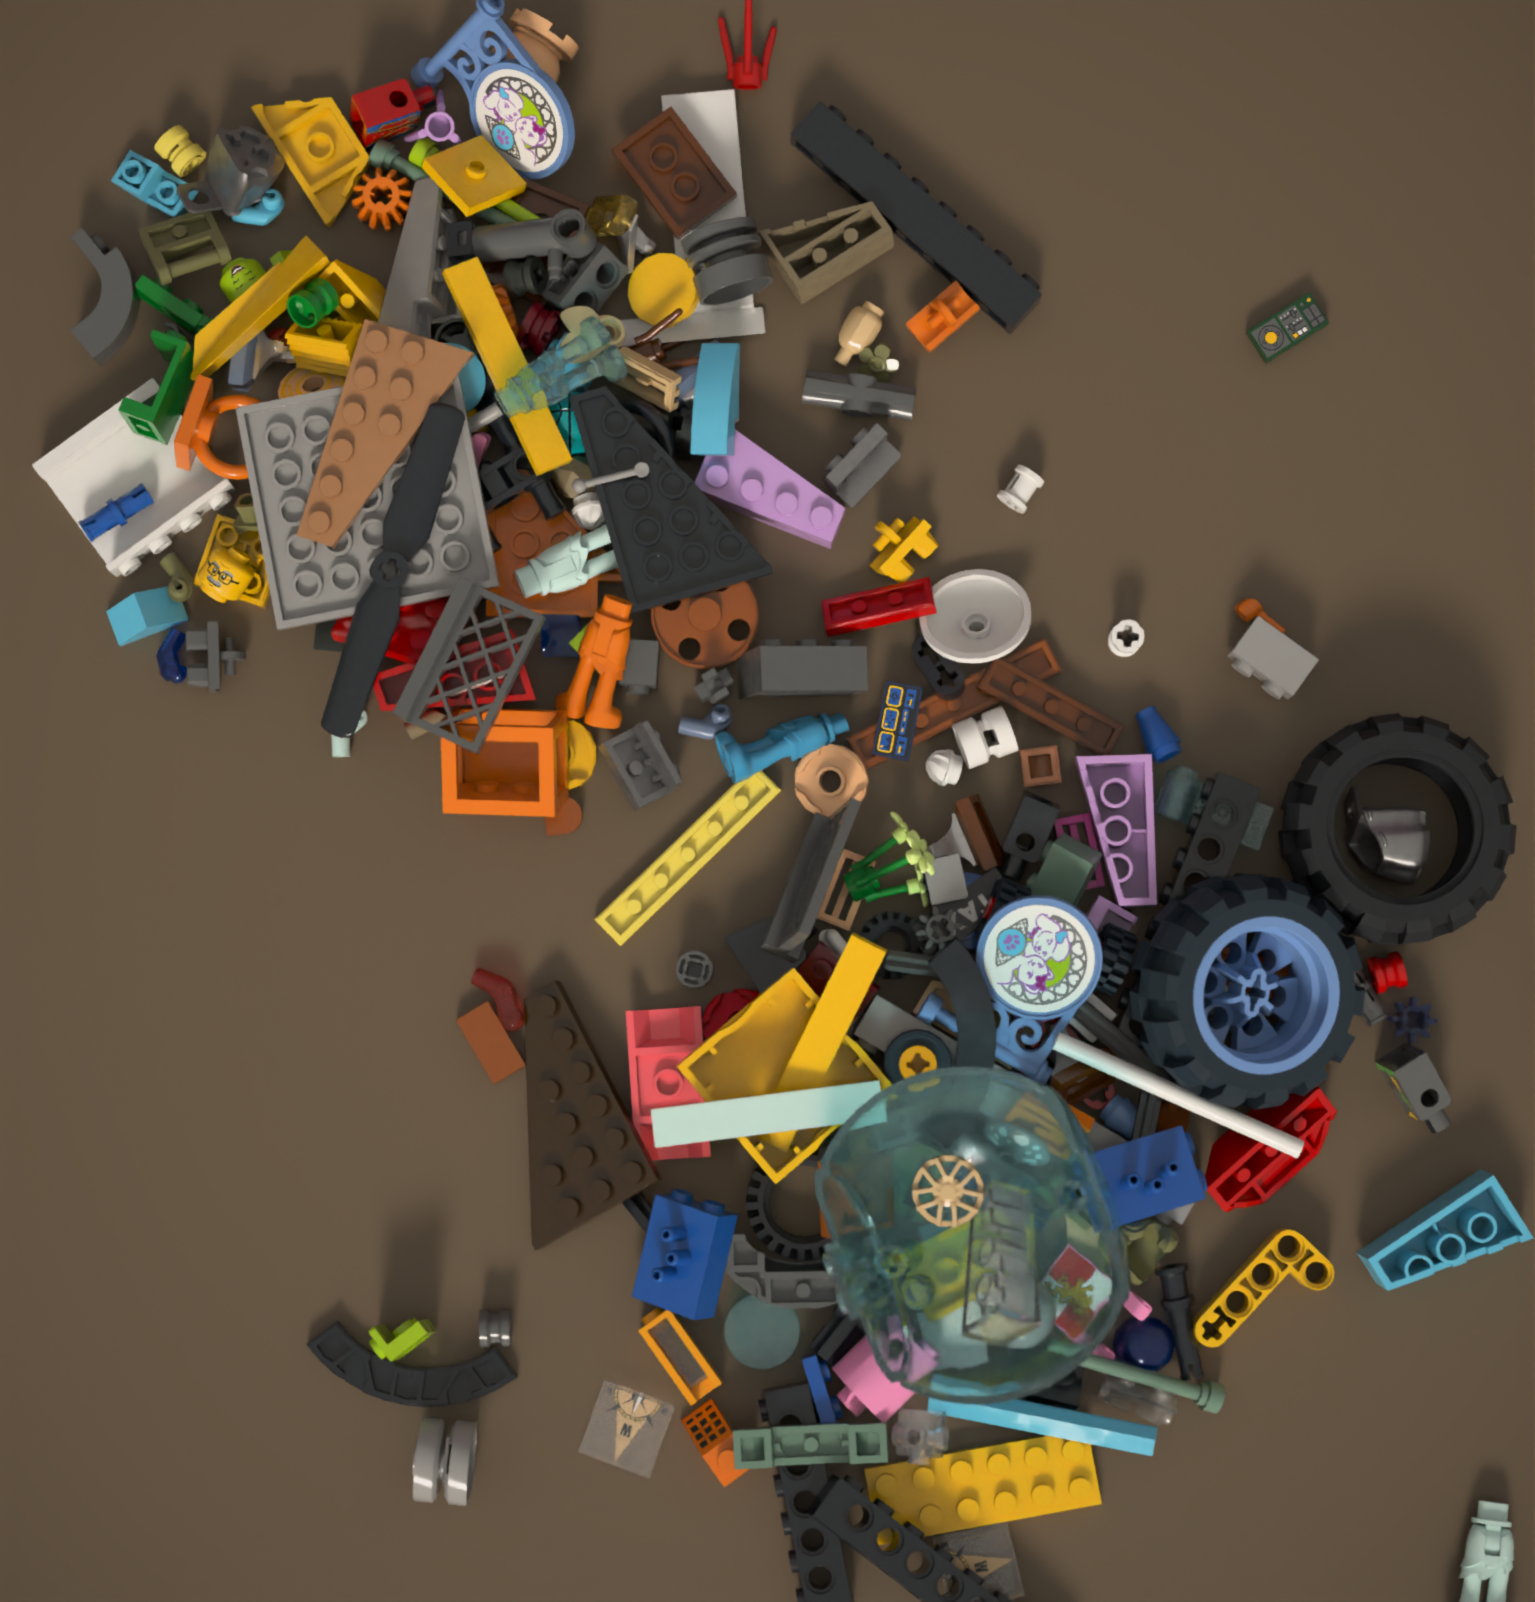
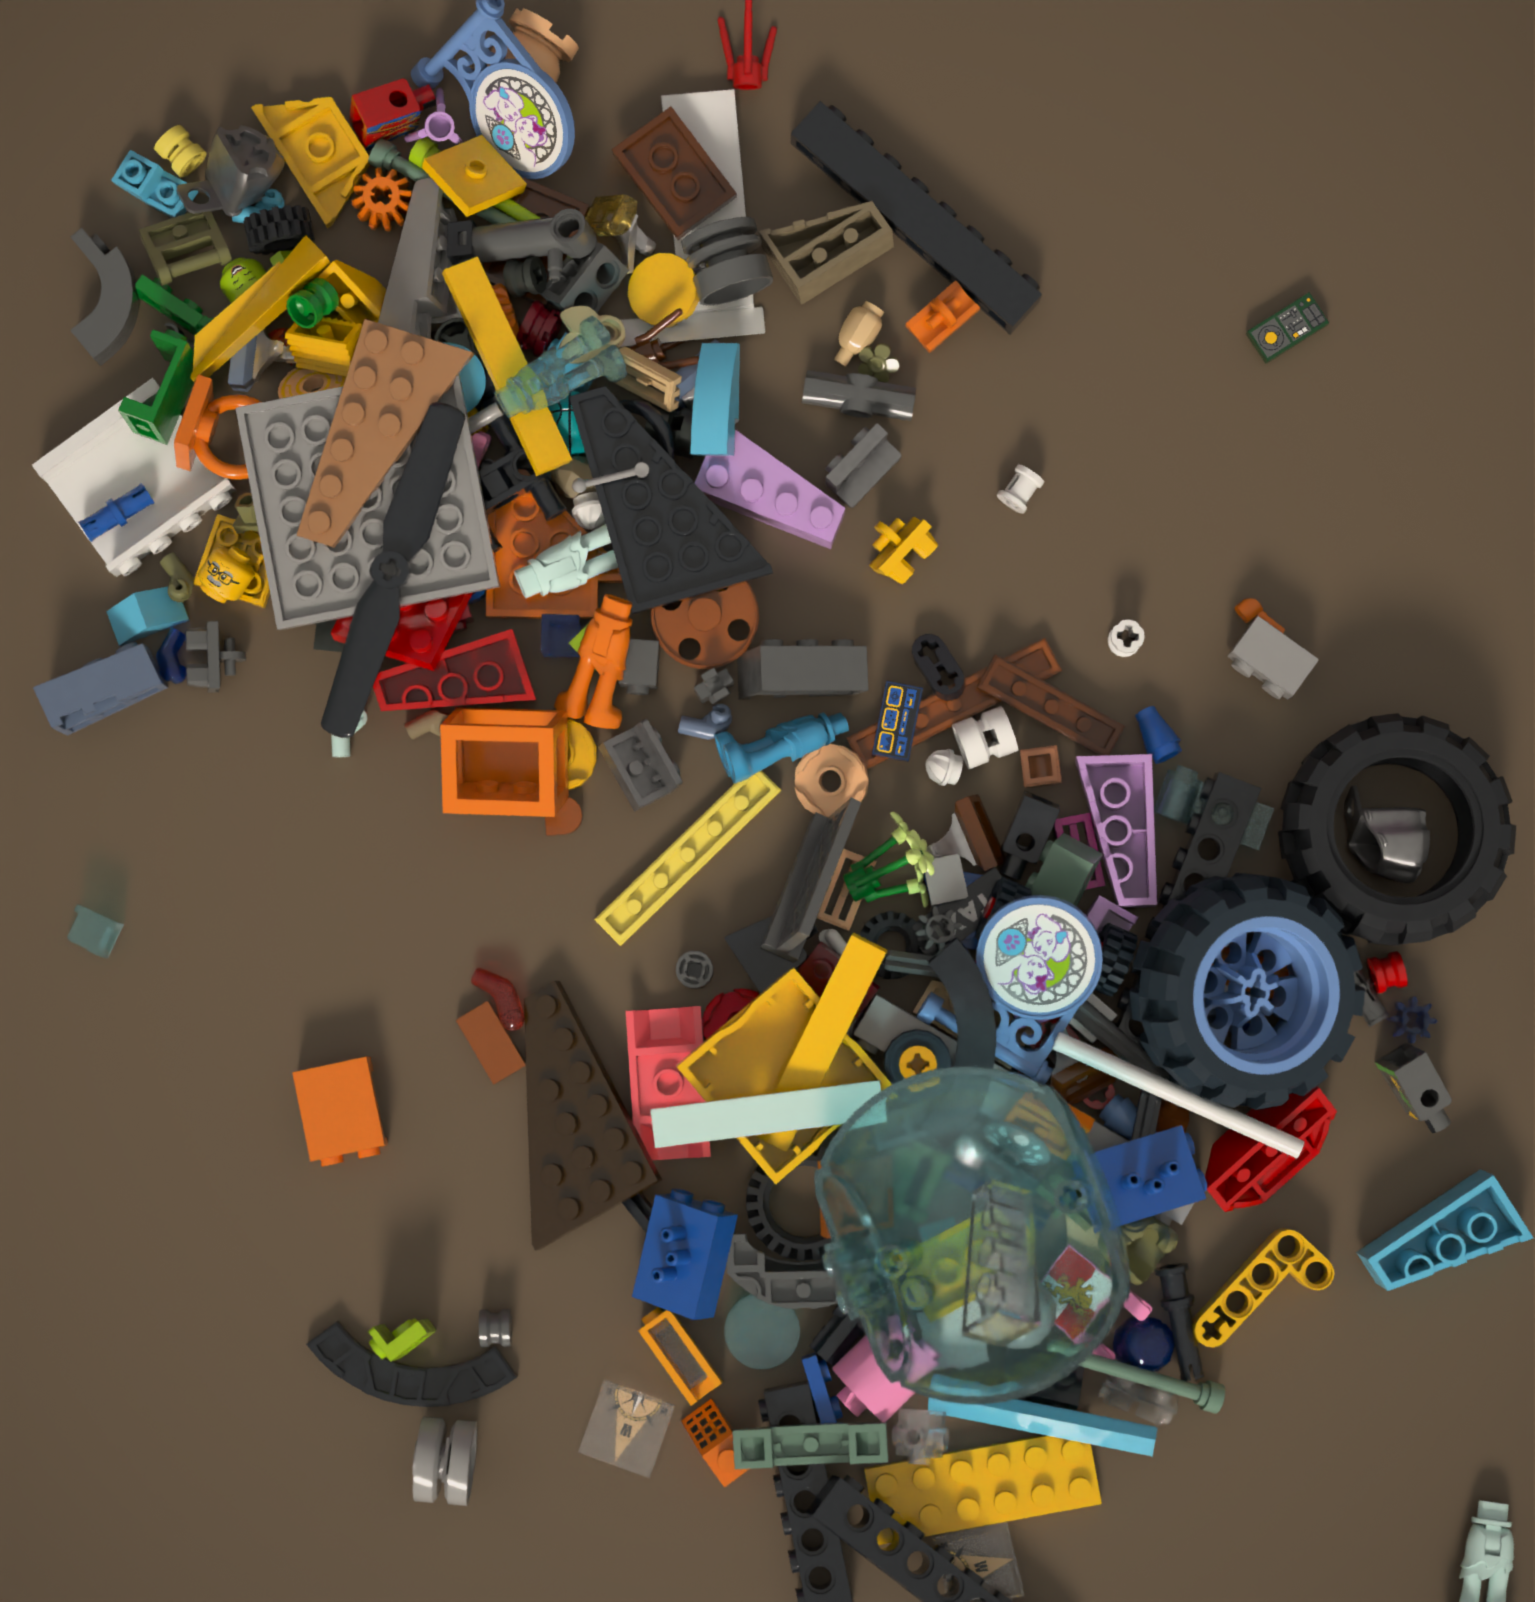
dark grey fence [392,576,546,755] -> none
red tile [821,576,937,637] -> none
tan wheel [912,1154,985,1228] -> none
white dish [919,569,1032,663] -> none
none -> sand blue wedge [33,642,168,736]
none -> clear light blue panel [67,904,124,958]
none -> black tyre [243,205,315,255]
none -> orange panel [292,1056,388,1167]

